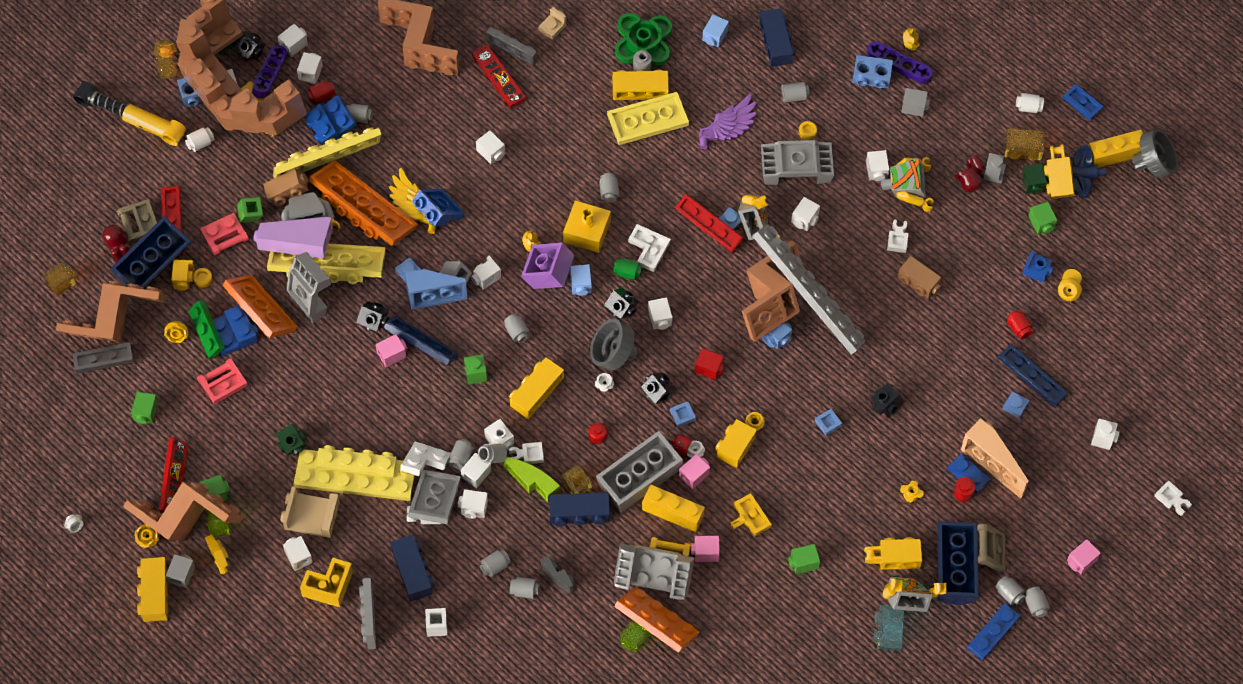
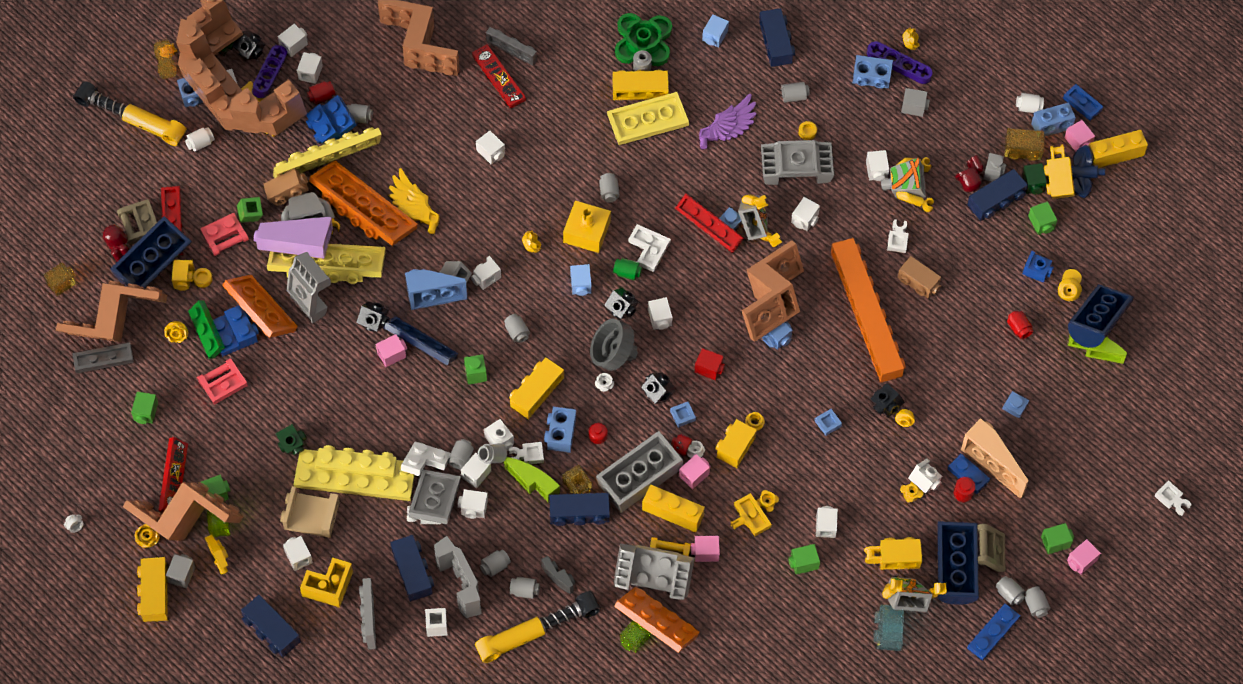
medium blue plate [395,257,421,282] -> none
blue plate [412,189,465,226] -> none
medium lavender brick [521,243,574,289] -> none
tan bracket [539,7,567,40] -> none
light grey plate [752,224,865,355] -> none
dark blue tile [998,344,1068,408] -> none
white brick [1091,419,1119,450] -> none
dark grey piece [1132,128,1178,179] -> none
none -> dark blue brick [241,595,301,658]
none -> light grey plate [434,536,482,618]
none -> piece [475,591,601,663]
none -> medium blue brick [544,407,576,453]
none -> yellow plate [756,490,779,512]
none -> white brick [816,506,838,538]
none -> orange brick [831,238,906,383]
none -> yellow plate [895,409,915,427]
none -> white brick [909,459,943,494]
none -> dark blue brick [967,169,1027,221]
none -> medium blue brick [1031,102,1076,138]
none -> bright green brick [1041,523,1074,554]
none -> bright pink brick [1064,120,1095,151]
none -> dark blue brick [1068,284,1134,348]
none -> lime slope [1068,335,1127,364]

